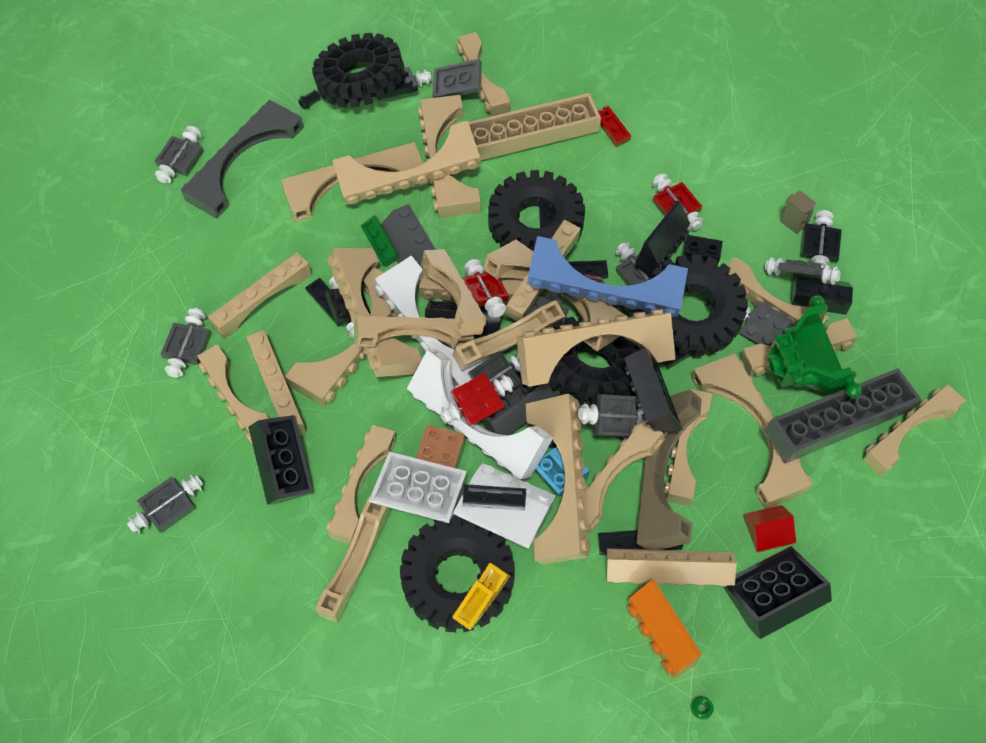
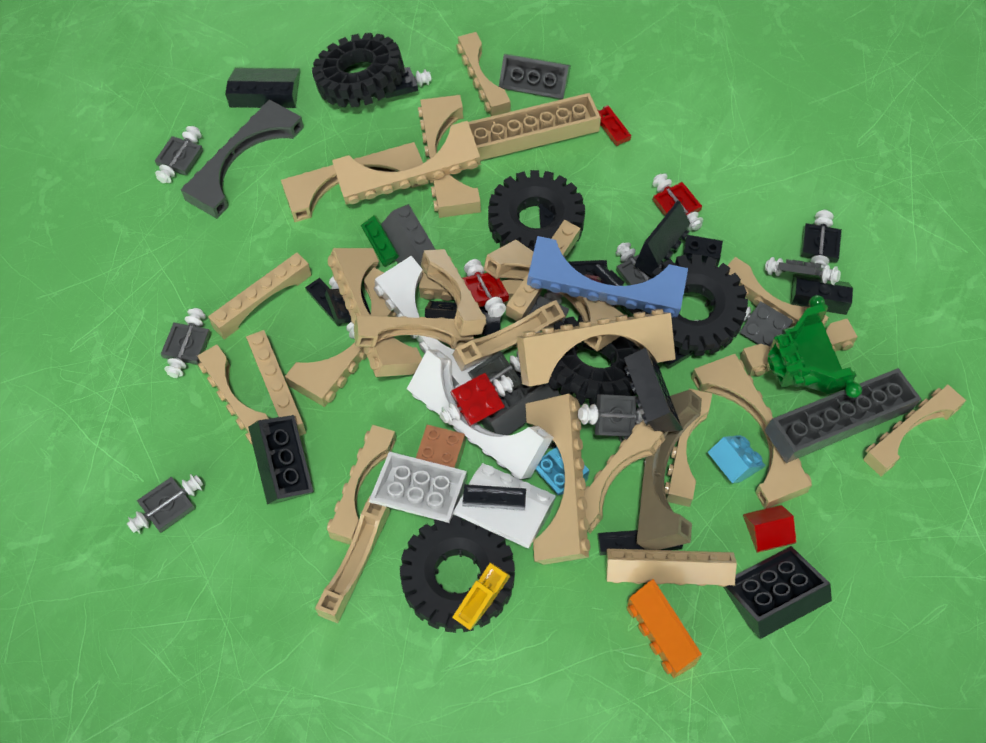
black pin [298,90,320,108] -> none
dark grey plate [432,59,482,98] -> none
green plate [691,696,714,720] -> none
dark tan brick [780,191,817,234] -> none
none -> black slope [225,68,300,108]
none -> dark grey slope [499,54,571,99]
none -> black hinge [593,263,625,286]
none -> medium azure slope [708,435,766,483]

